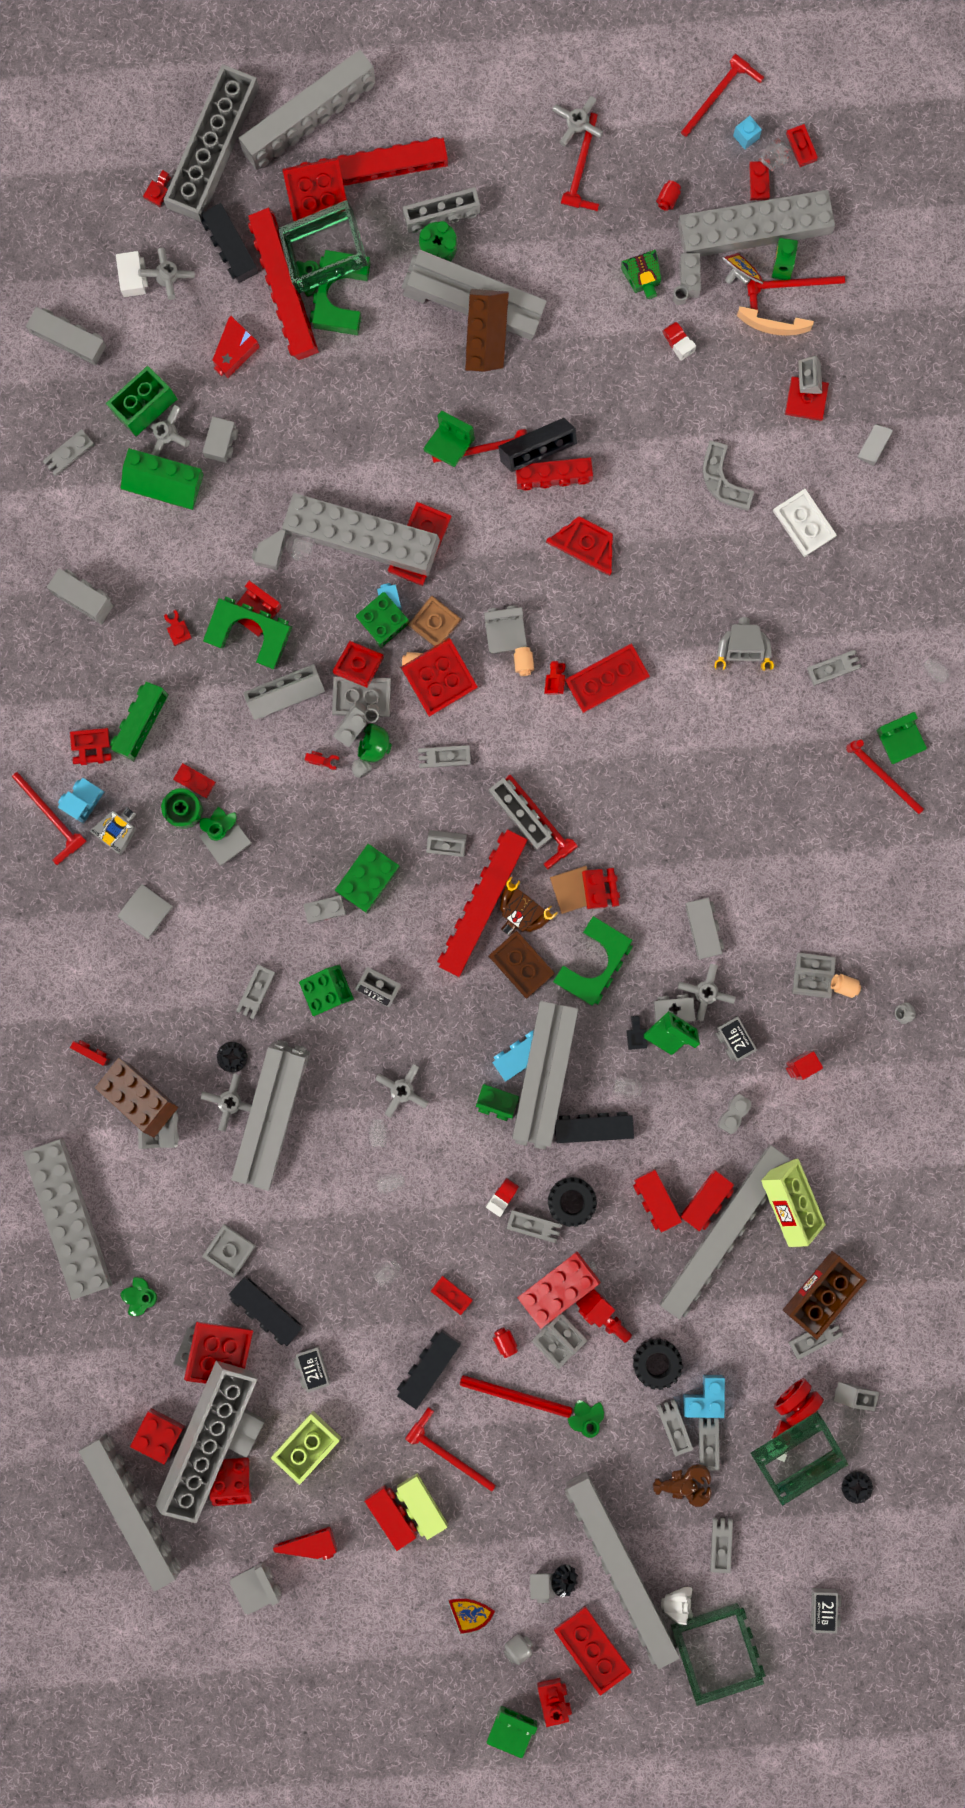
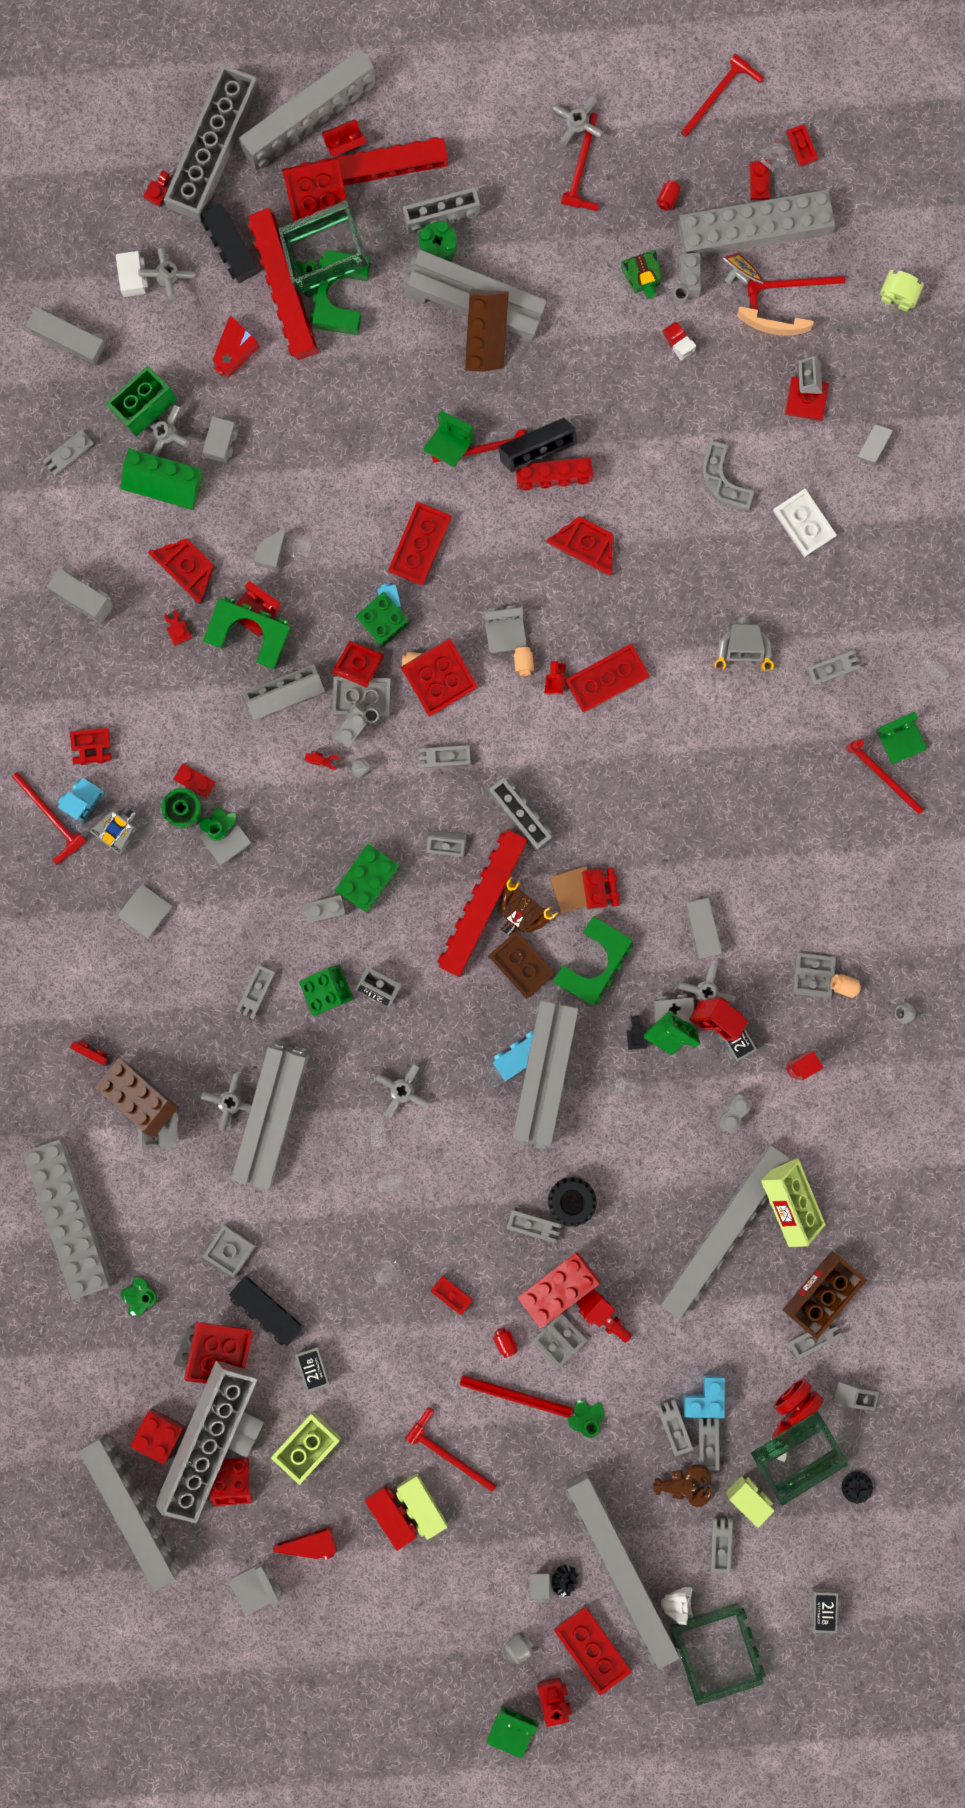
green slope [110,682,169,762] -> none
black gear [217,1042,248,1072] -> none
light grey brick [282,493,440,576] -> none
green cylinder [357,723,392,762] -> none
black brick [396,1330,461,1410] -> none
medium nougat tile [408,596,461,646] -> none
shield [448,1599,495,1635] -> none
green bracket [475,1084,519,1121] -> none
leg [486,1178,519,1217] -> none
red bar [505,774,578,870] -> none
black brick [555,1111,634,1144] -> none
red brick [633,1169,682,1233] -> none
black tyre [633,1338,683,1390] -> none
red brick [680,1170,734,1232] -> none
medium azure brick [733,116,762,149] -> none
green torso [771,238,798,280] -> none
none -> red wing [148,538,214,605]
none -> red bracket [322,119,367,157]
none -> red brick [689,998,748,1041]
none -> yellowish green brick [726,1476,774,1528]
none -> yellowish green brick [880,270,924,312]

